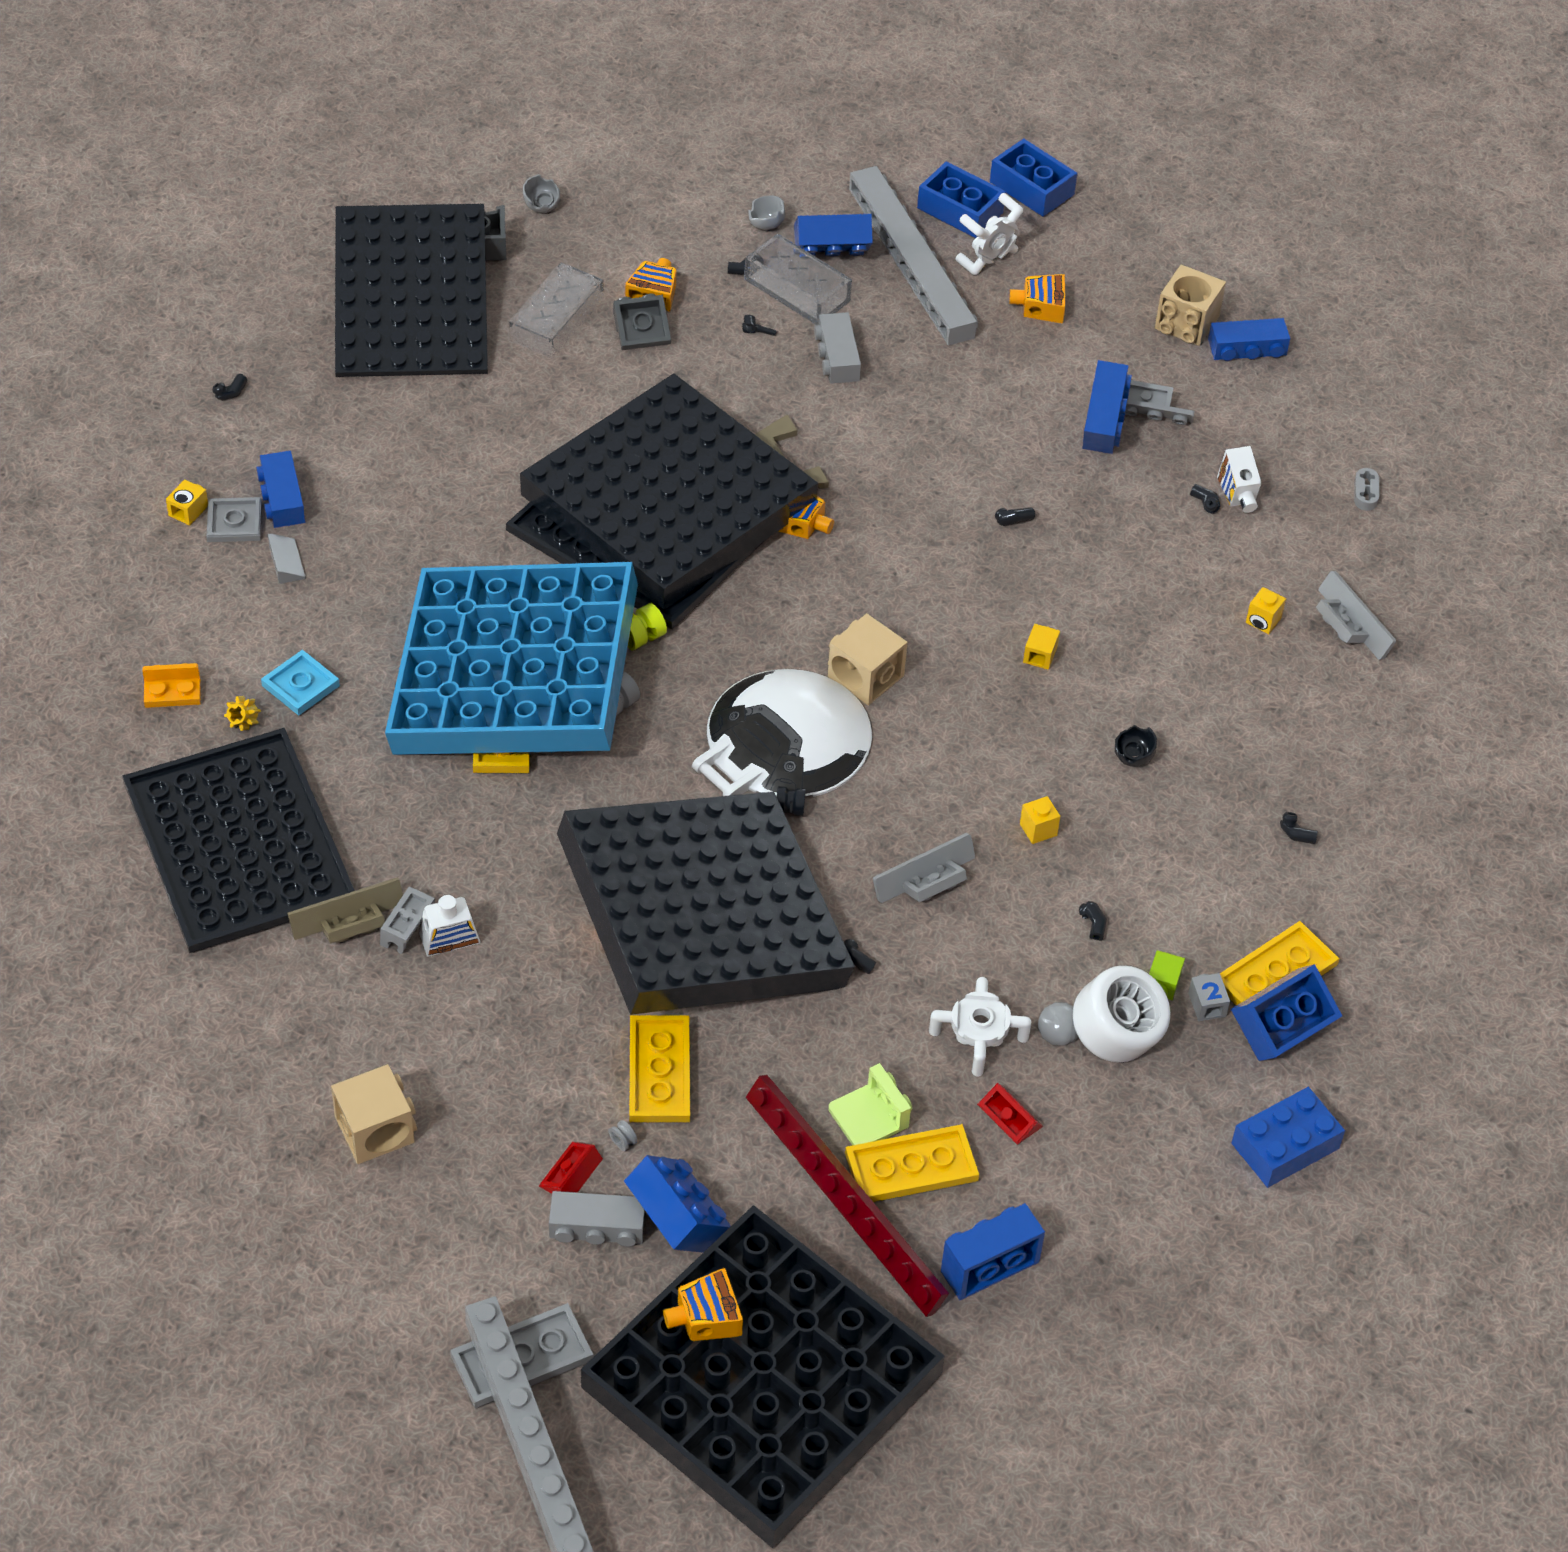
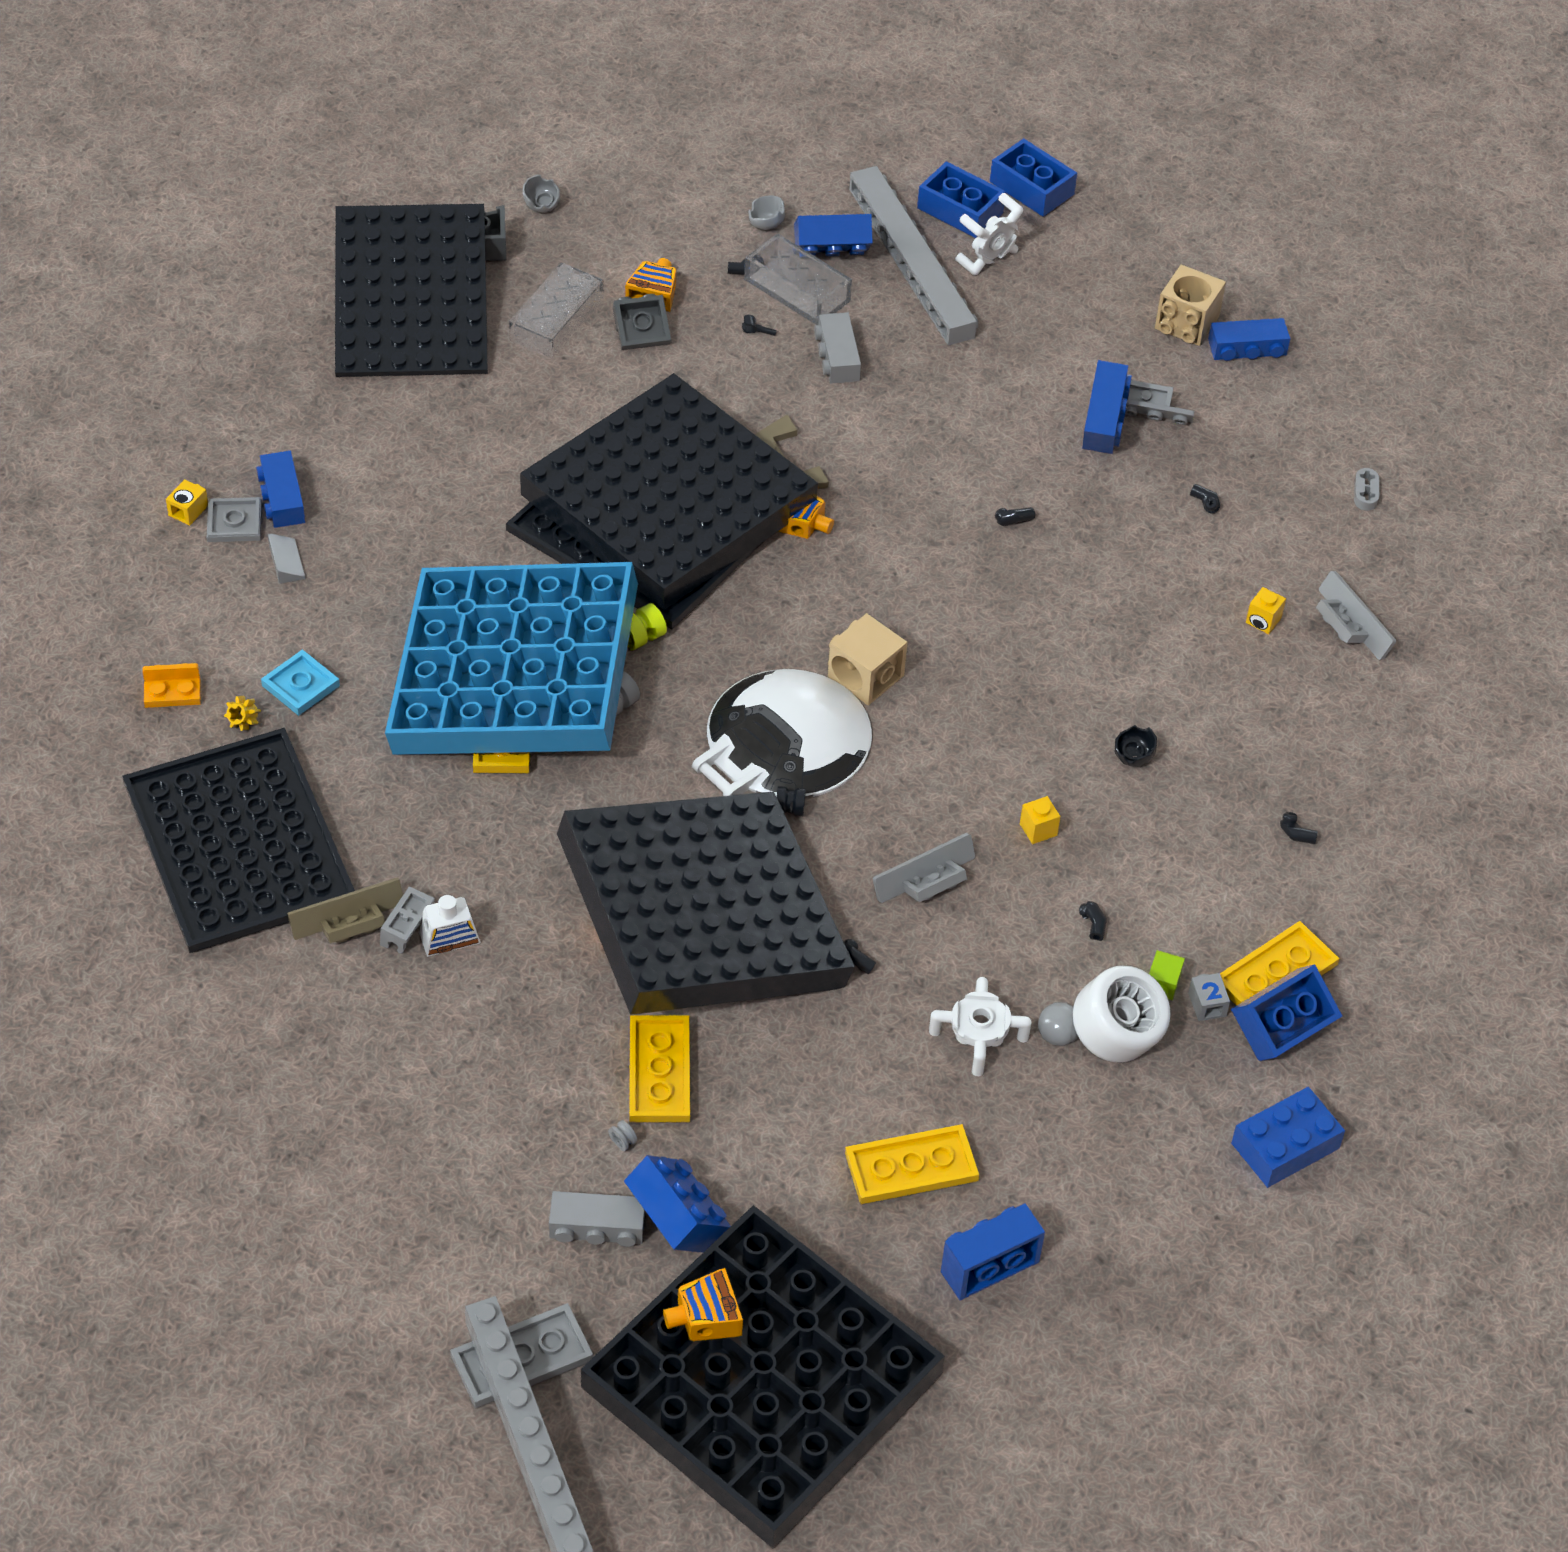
black arm [212,374,248,401] -> none
tan brick [331,1064,417,1165] -> none
red slope [539,1142,603,1194] -> none
dark red plate [745,1075,949,1317] -> none
yellowish green bracket [828,1063,912,1145] -> none
red slope [977,1083,1043,1145] -> none
light orange torso [1009,274,1065,323] -> none
yellow brick [1023,623,1060,670] -> none
white torso [1217,446,1261,513] -> none

